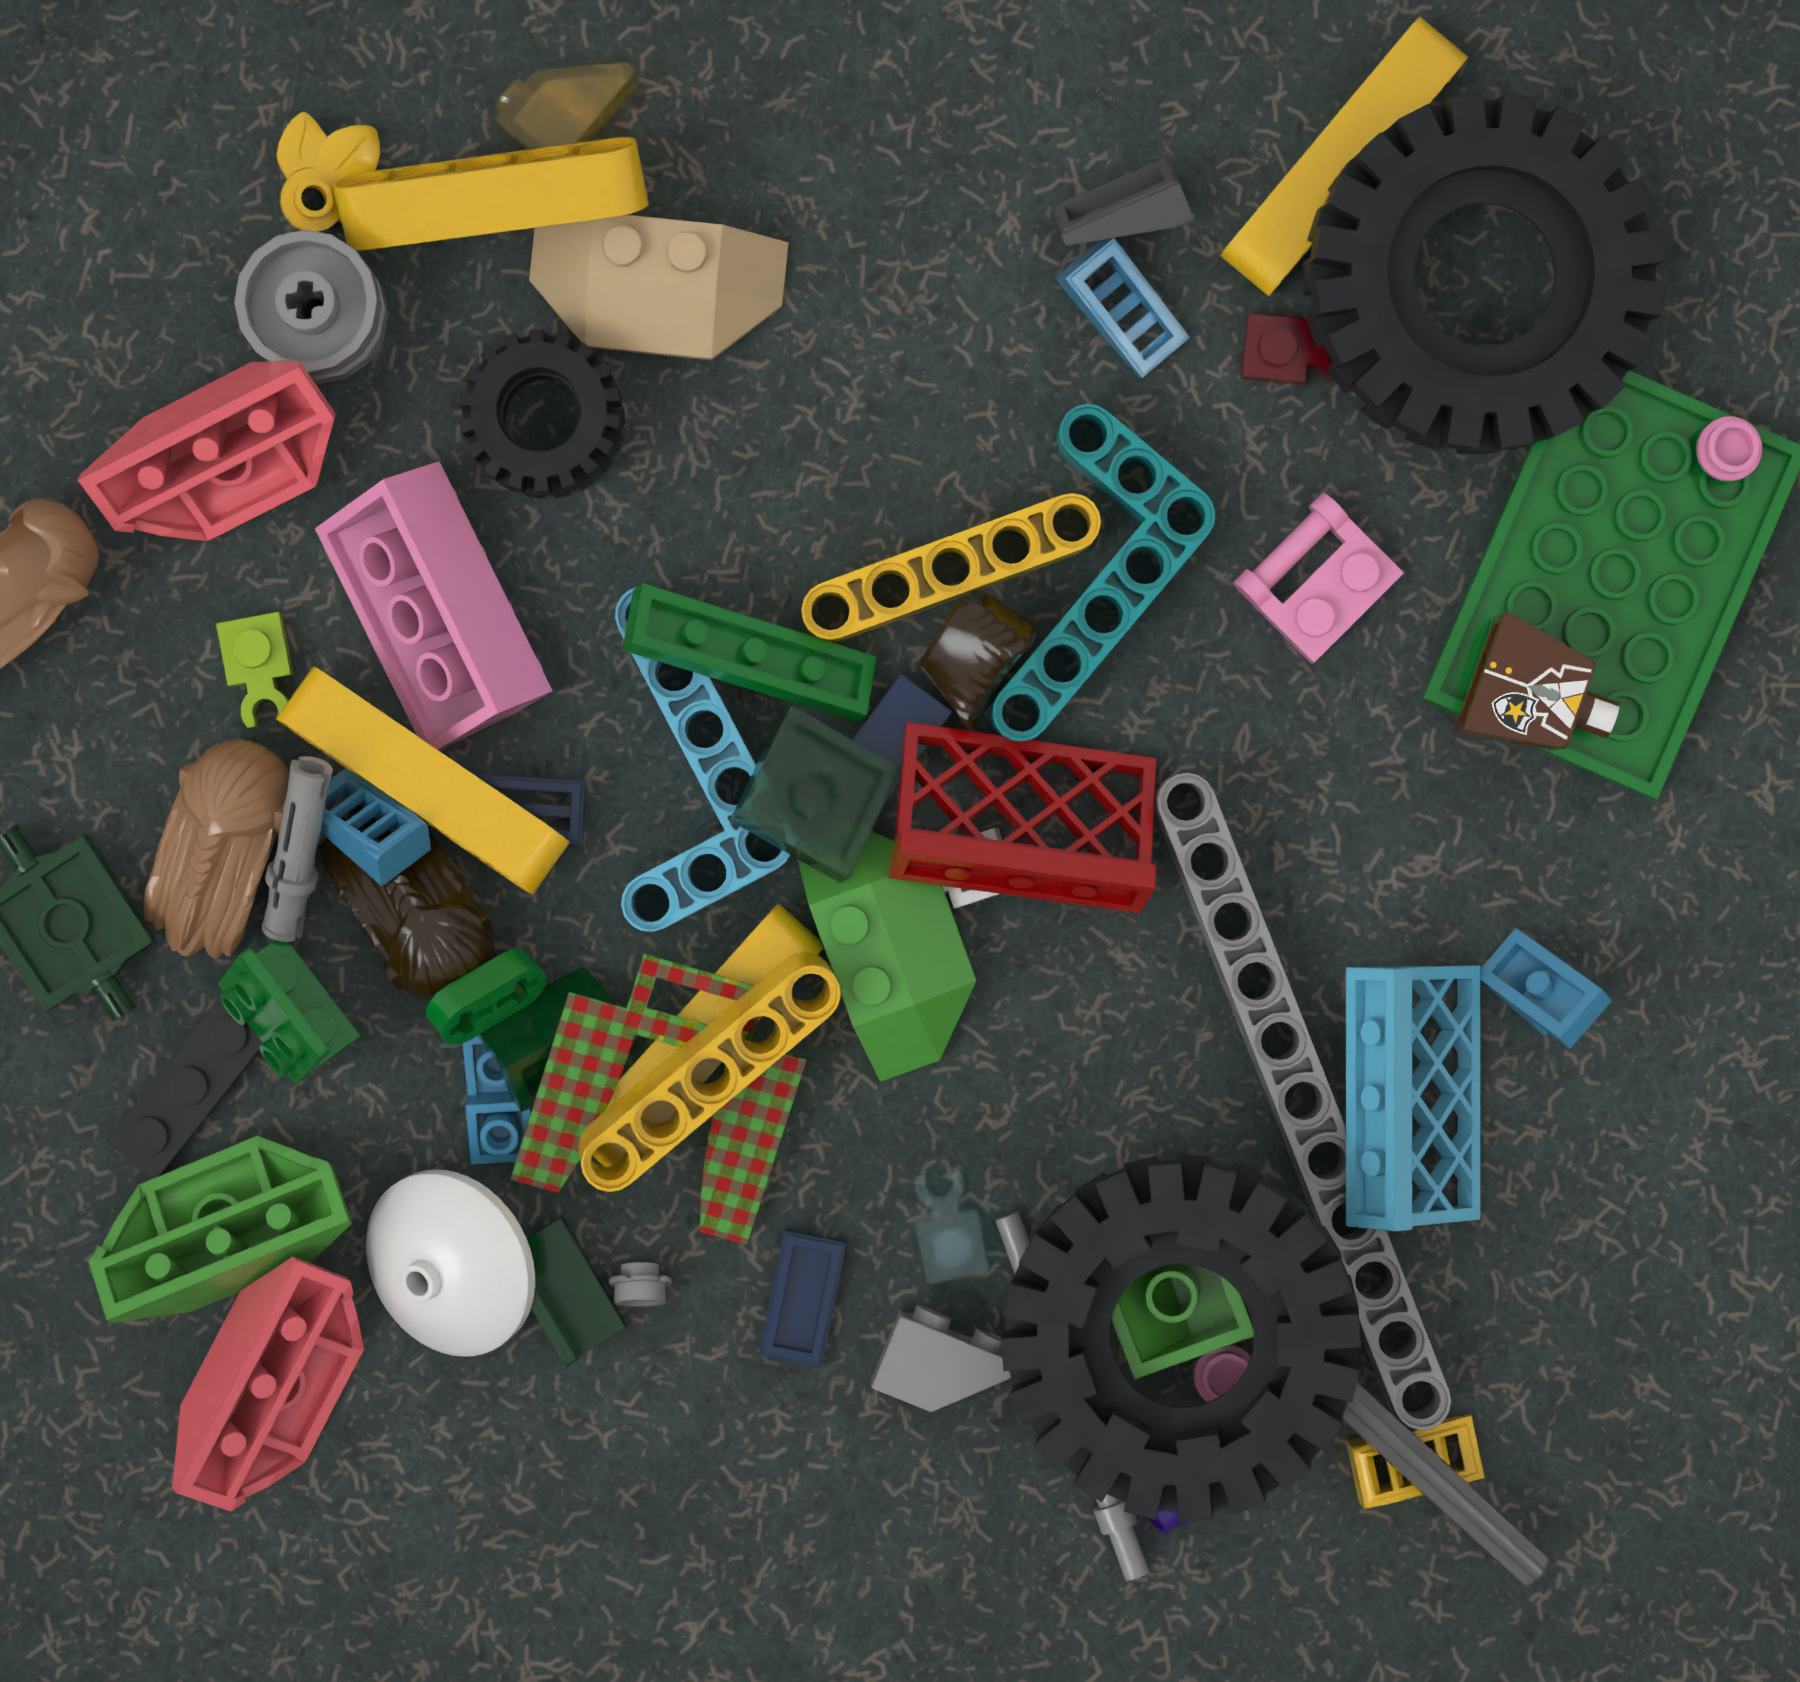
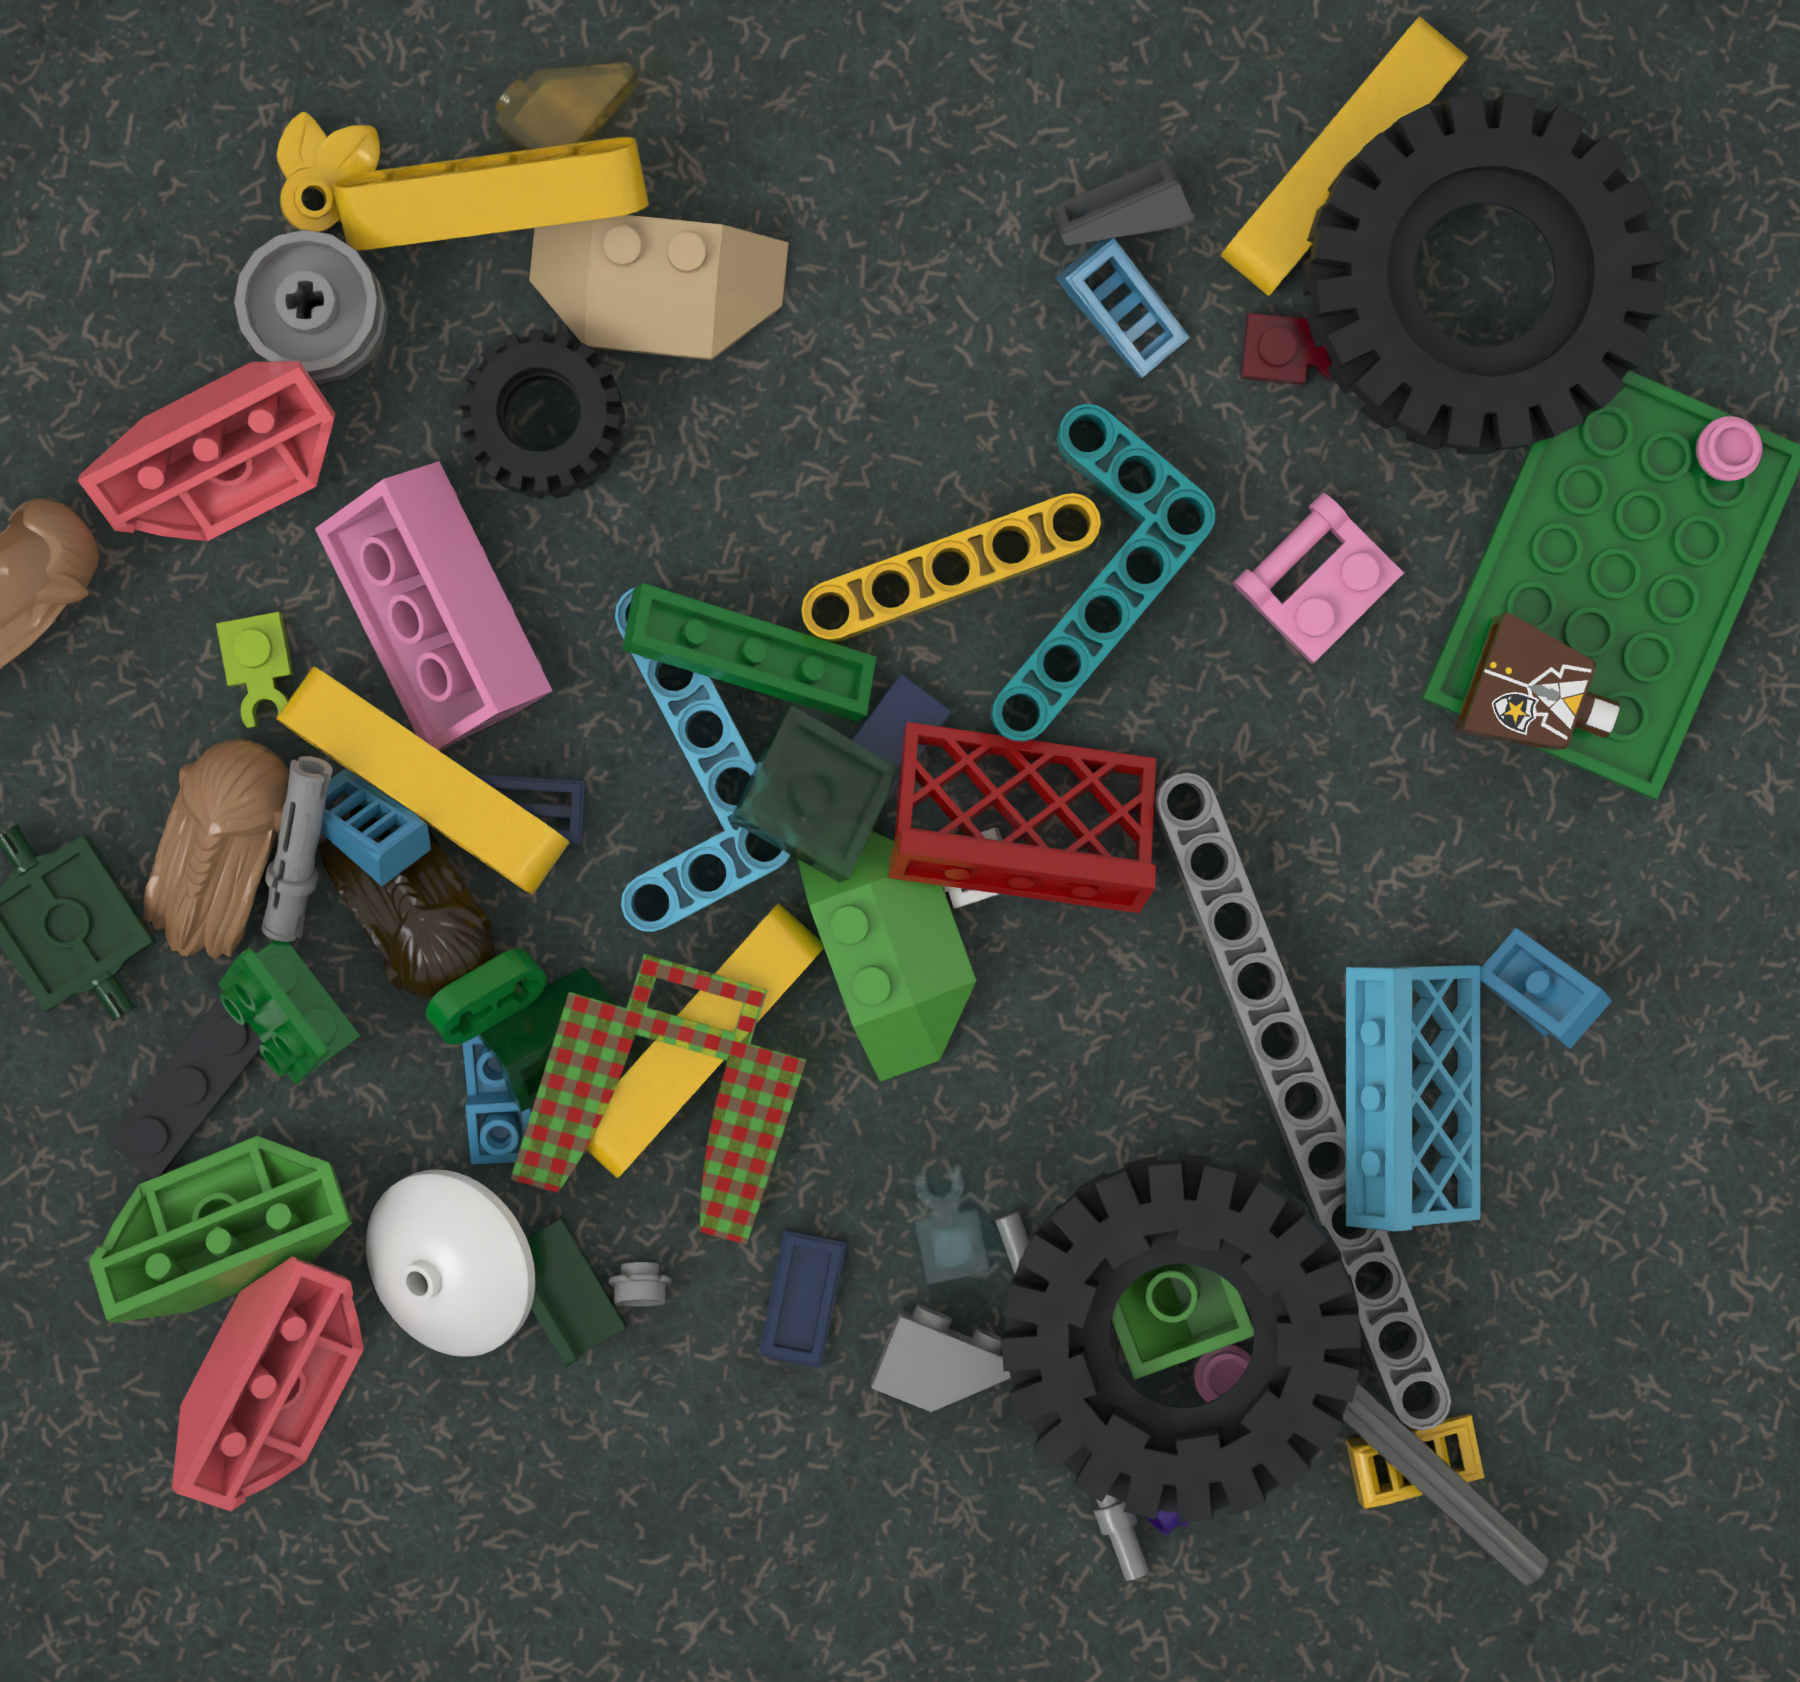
yellow beam [578,952,841,1192] -> none
dark brown hair [919,590,1037,729] -> none

